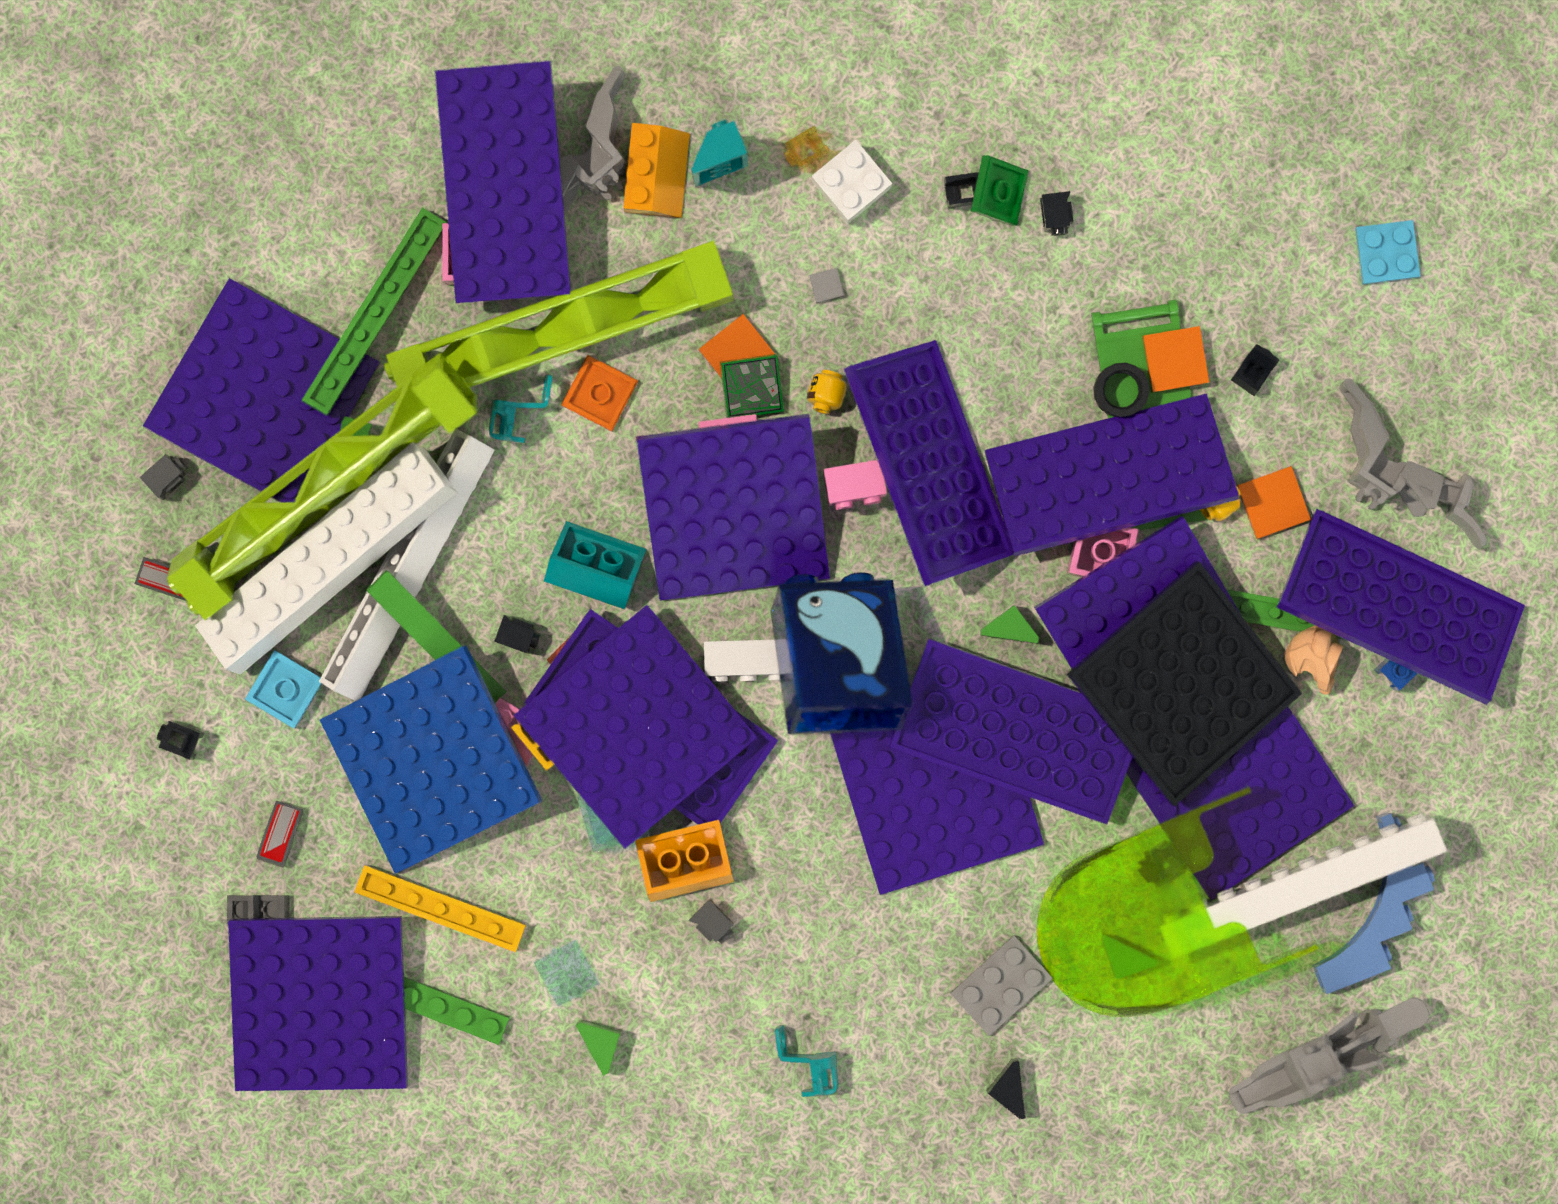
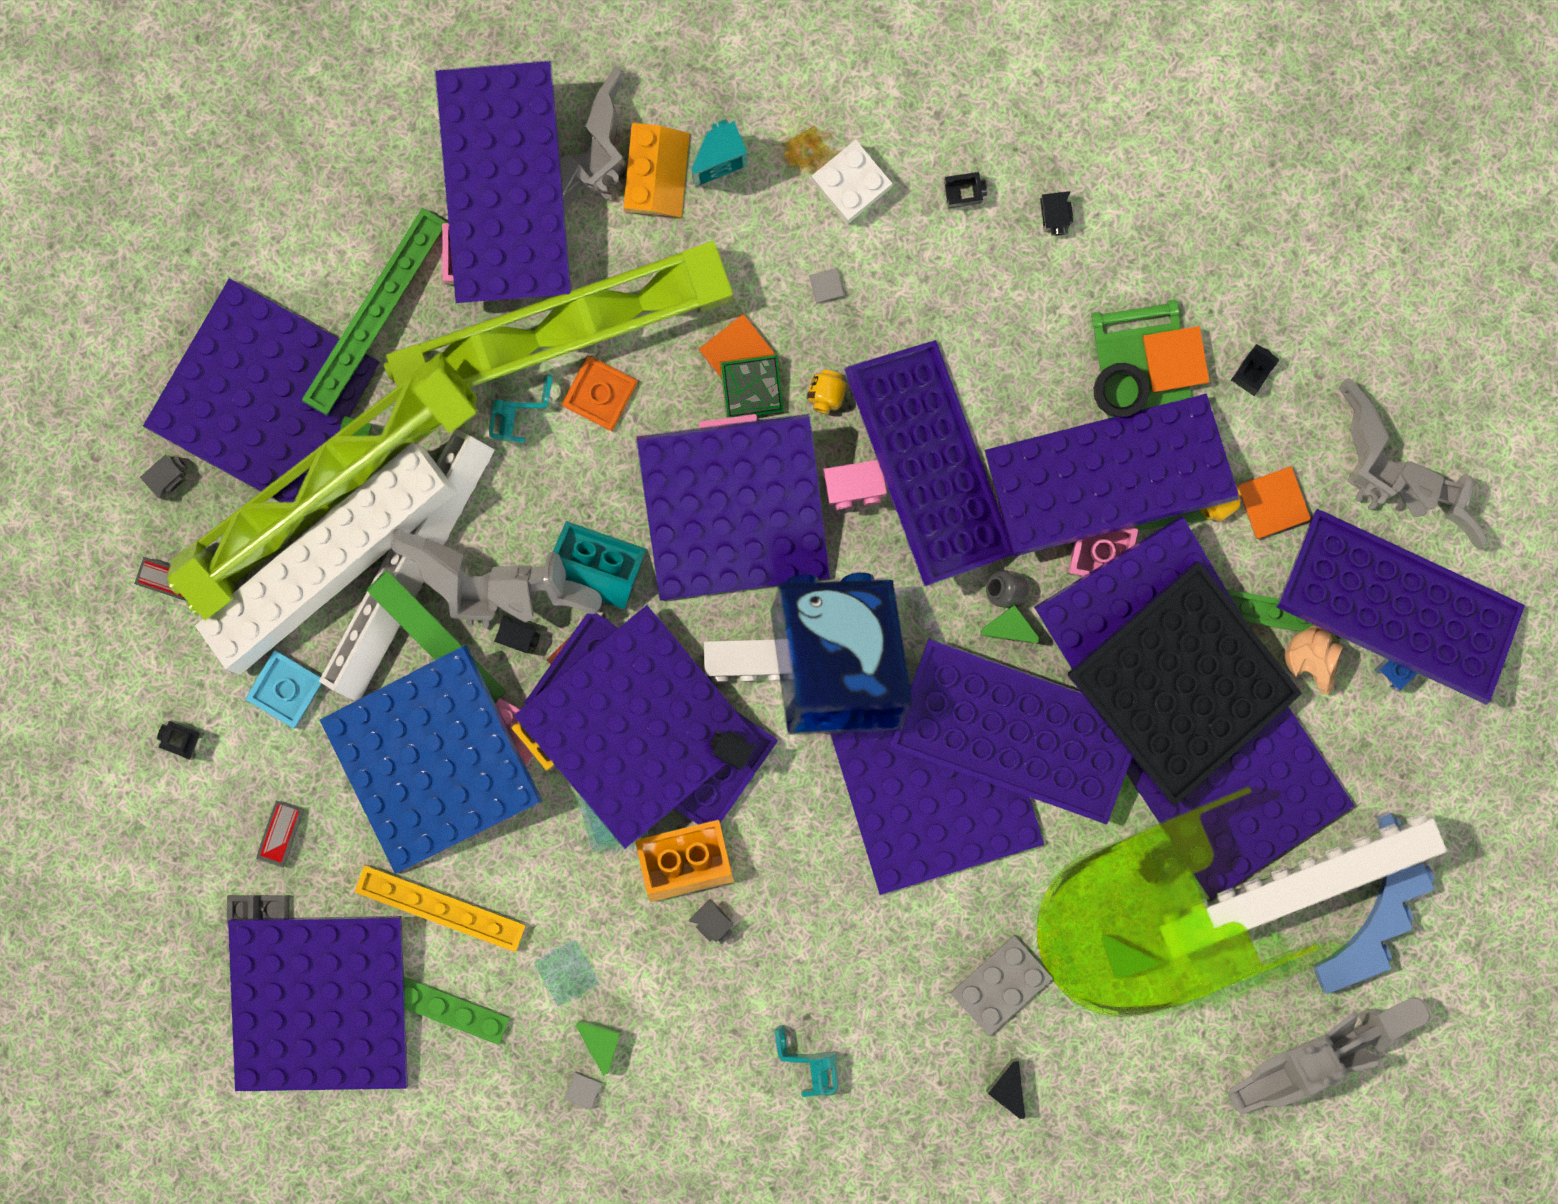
green tile [971,155,1029,226] -> none
medium azure plate [1355,220,1420,285] -> none
none -> light grey piece [391,530,602,628]
none -> light grey tile [564,1072,602,1110]
none -> black window [708,730,757,771]
none -> dark grey head [986,570,1028,608]

